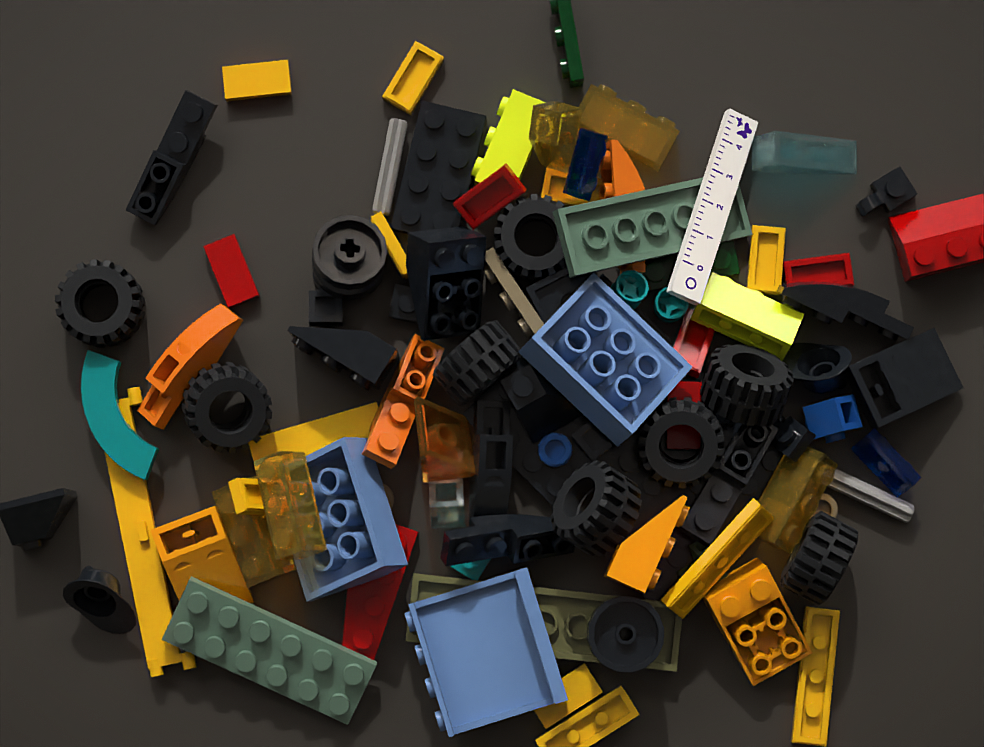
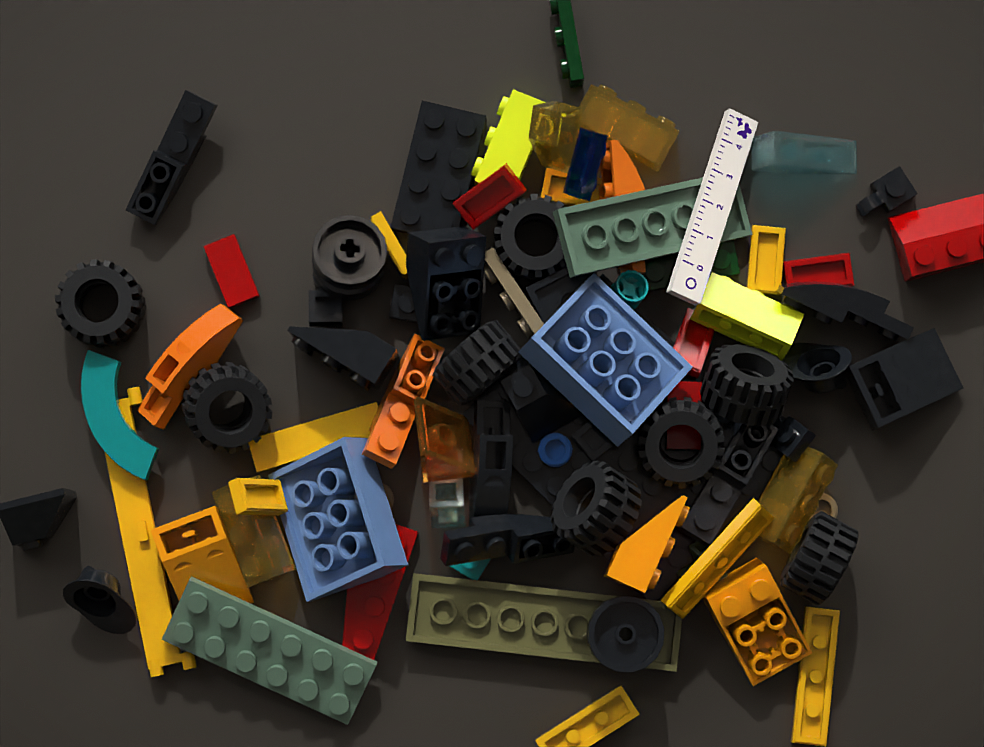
yellow tile [222,60,292,101] -> none
clear yellow brick [253,451,327,560] -> none
light grey axle [372,118,407,216] -> none
yellow tile [382,41,444,115] -> none
medium blue panel [405,567,568,737] -> none
yellow tile [534,663,603,729] -> none
teal wheel [653,287,689,323] -> none
blue brick [803,394,863,443] -> none
light grey axle [818,465,915,523] -> none
clear blue plate [851,428,922,497] -> none

